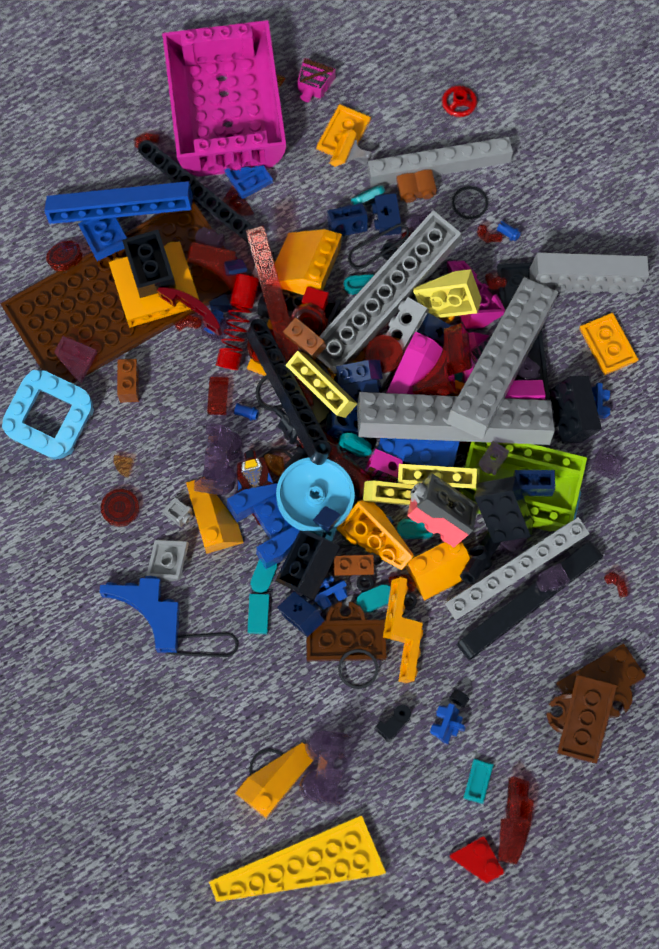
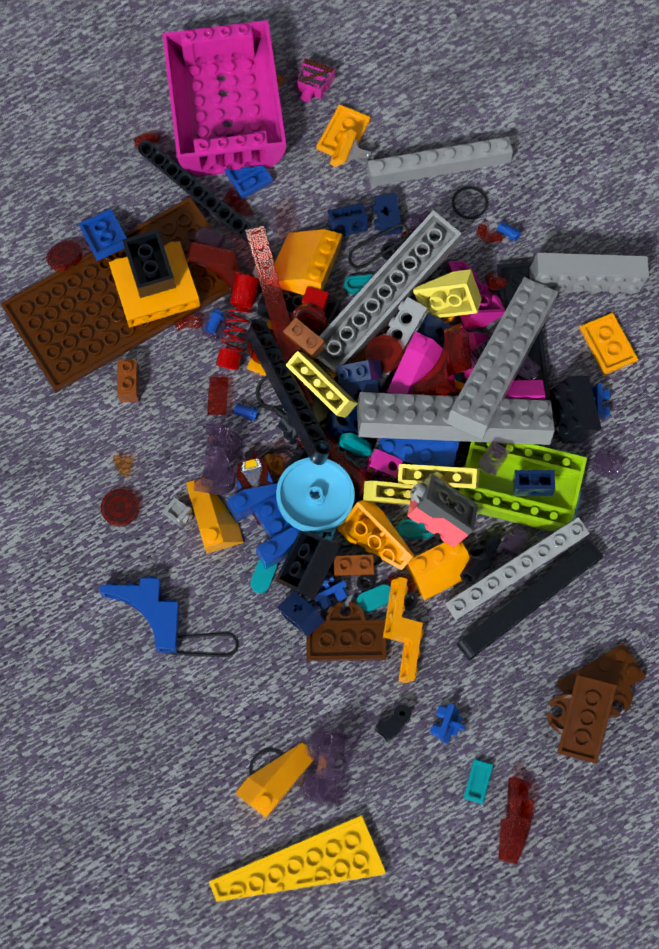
medium azure plate [2,370,94,460] -> none
blue brick [44,181,193,224] -> none
clear pink wing [54,336,97,383] -> none
light grey slope [146,540,189,582] -> none
dark red slope [157,288,222,336] -> none
dark blue slope [209,294,232,313] -> none
dark blue slope [224,259,247,276] -> none
teal tile [247,594,269,634] -> none
dark blue slope [313,506,341,533] -> none
black piece [338,649,378,689] -> none
teal tile [351,185,385,205] -> none
dark orange brick [396,170,436,203] -> none
red piece [442,86,477,117] -> none
black axle [449,689,469,708] -> none
red wing [449,836,504,884] -> none
black brick [474,476,534,543] -> none
clear purple brick [536,563,570,592] -> none
clear red arm [604,572,629,598] -> none

